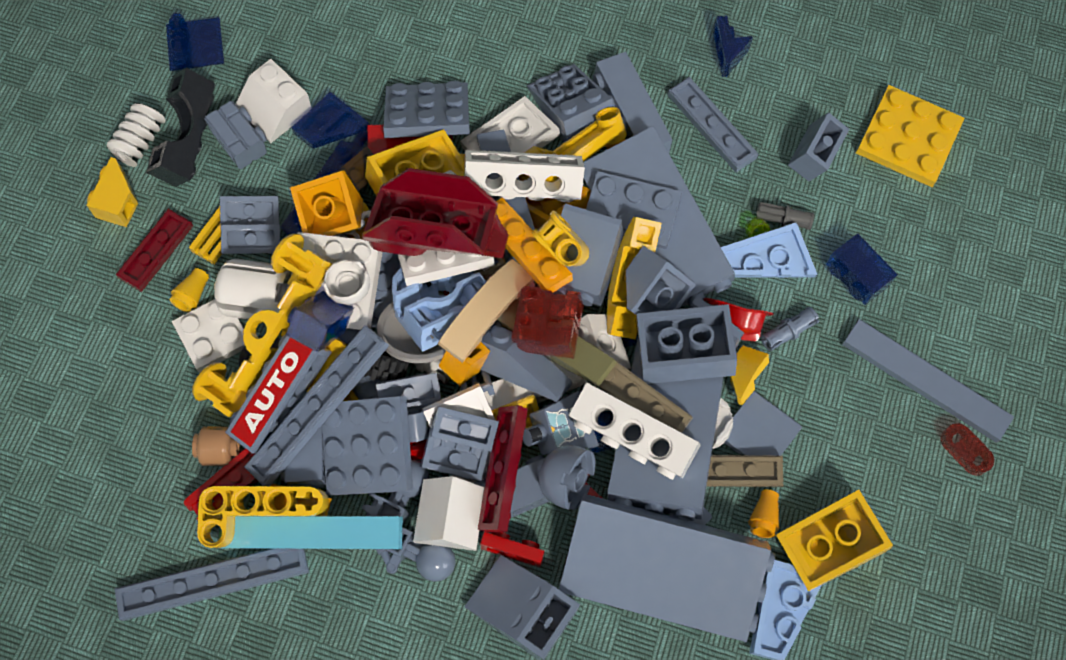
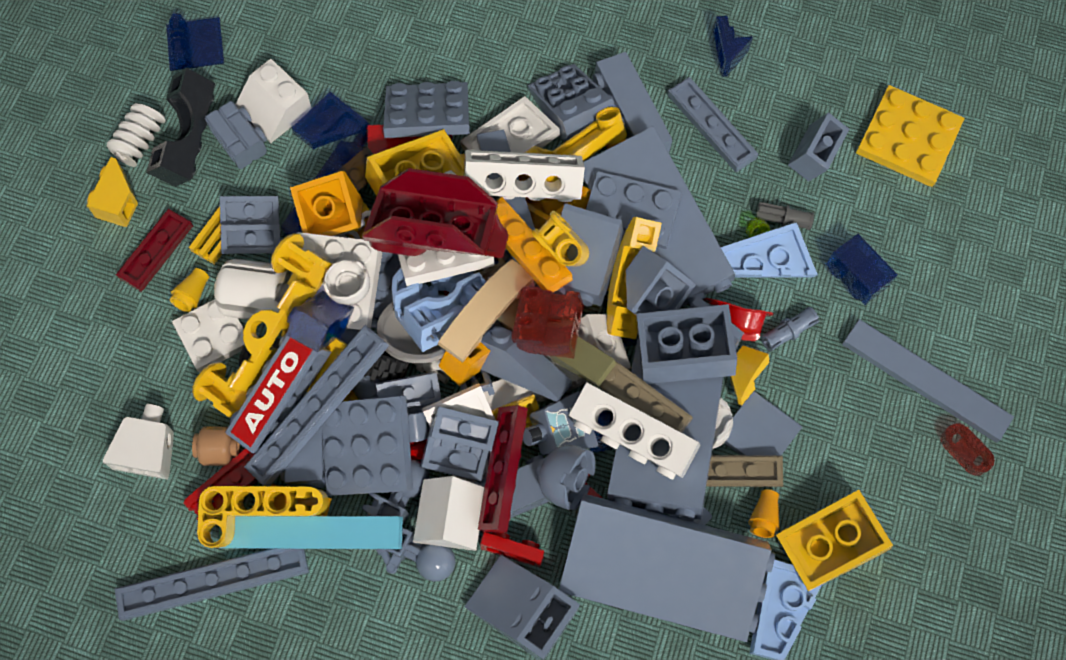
none -> white torso [103,404,174,480]

